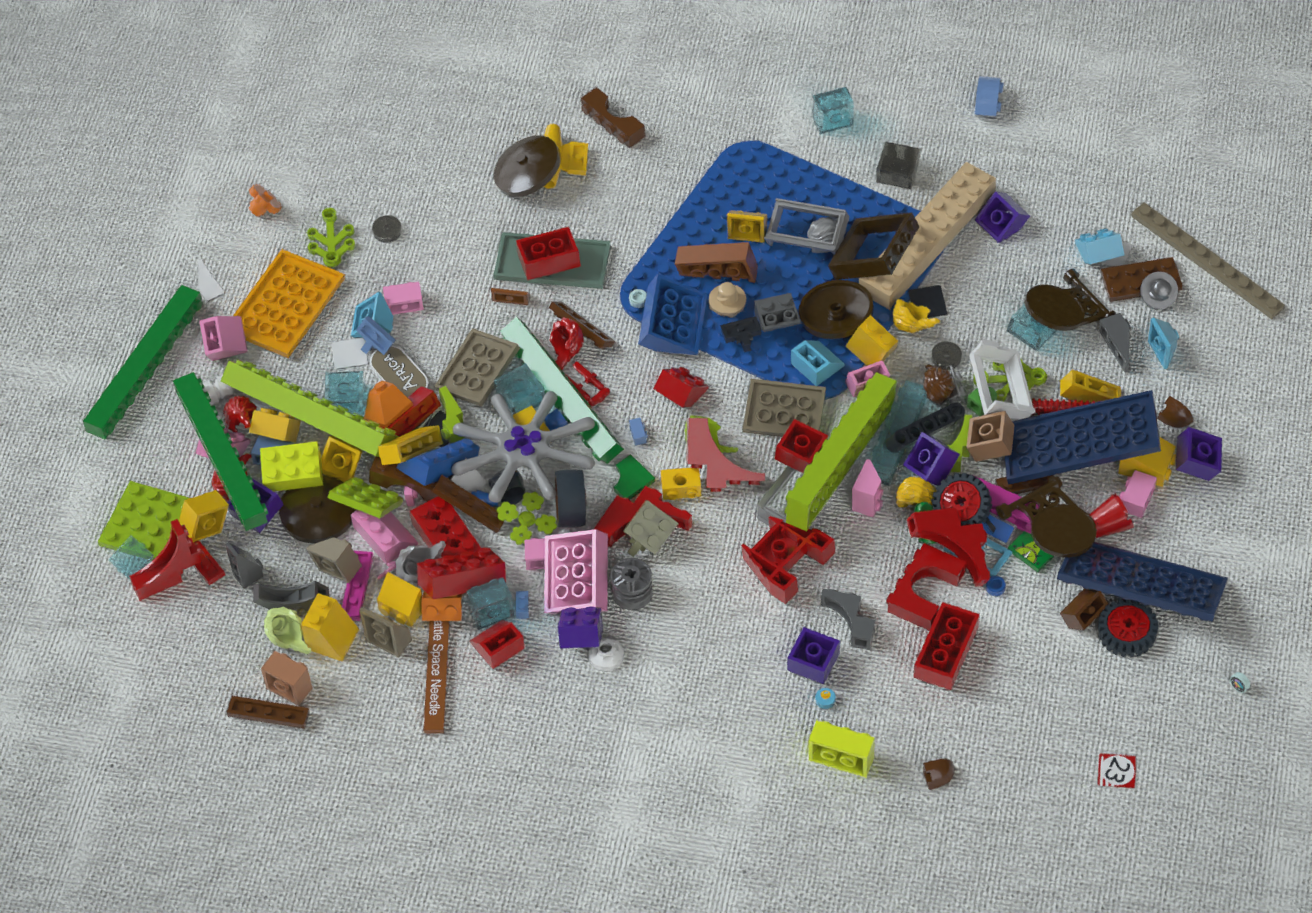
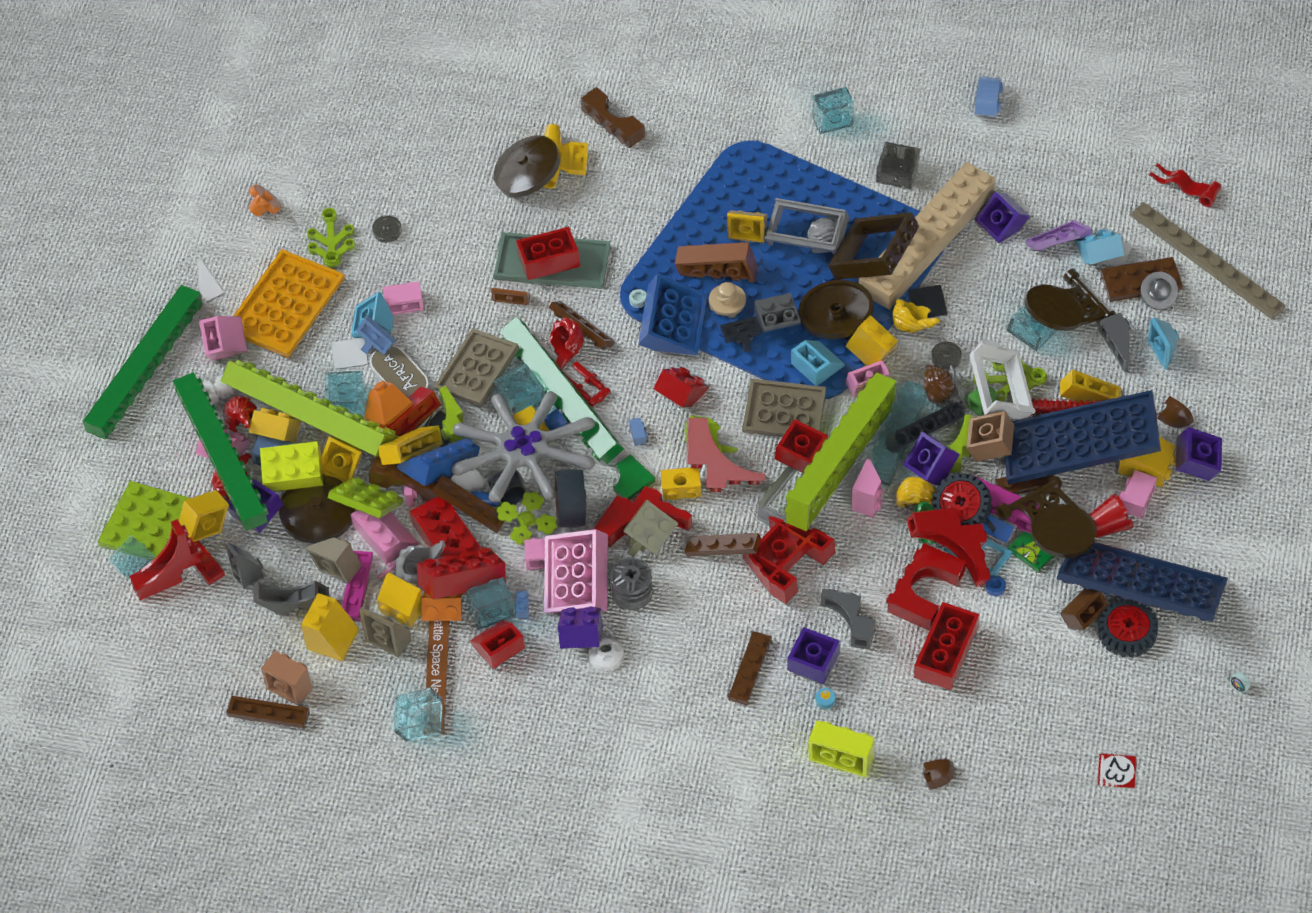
yellowish green hair [264,607,311,655] -> none
none -> clear light blue brick [393,687,442,742]
none -> reddish brown plate [685,533,761,557]
none -> reddish brown plate [728,631,772,706]
none -> medium lavender wing [1026,220,1092,251]
none -> red flag [1149,163,1222,207]

